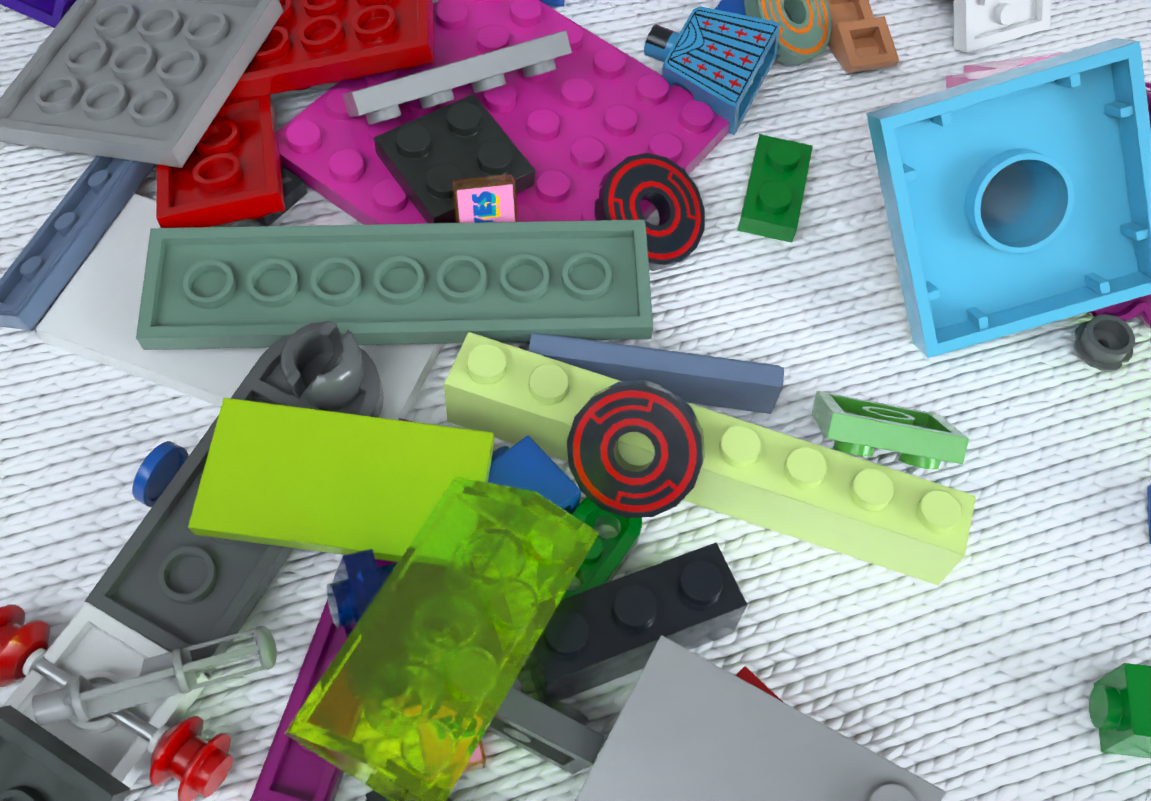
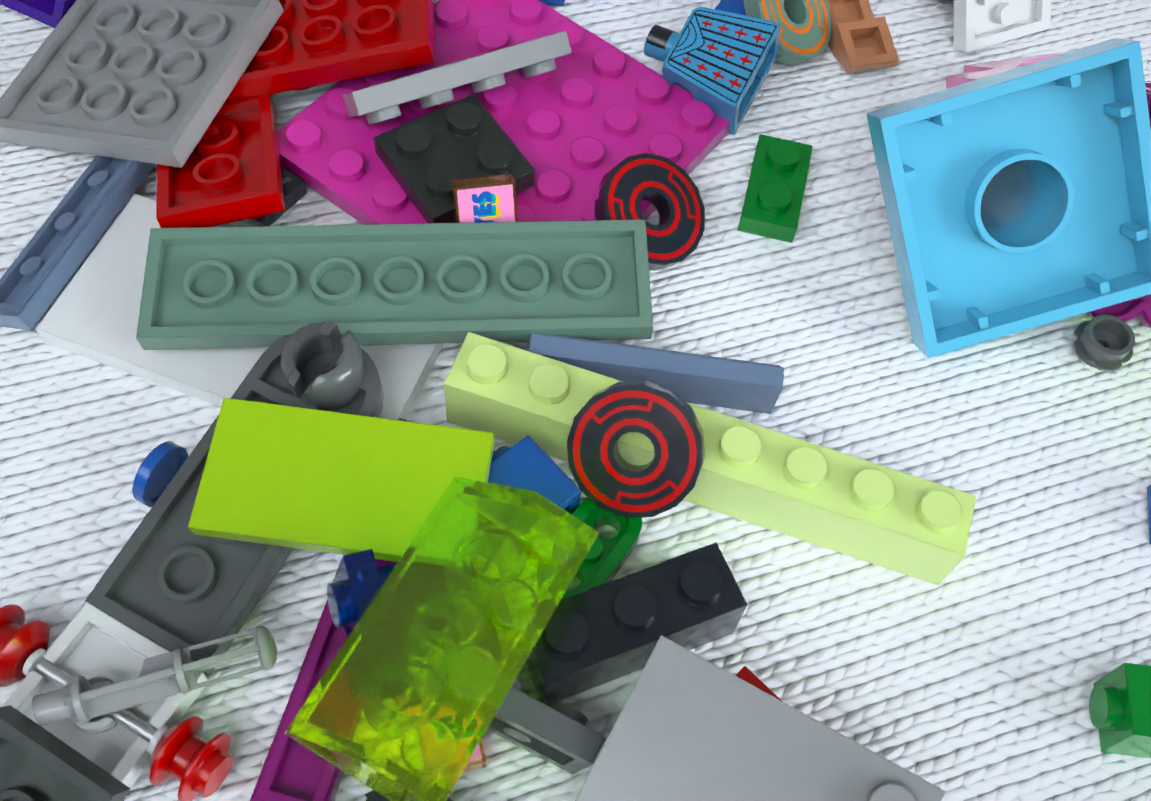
plate [811,391,969,470] -> none

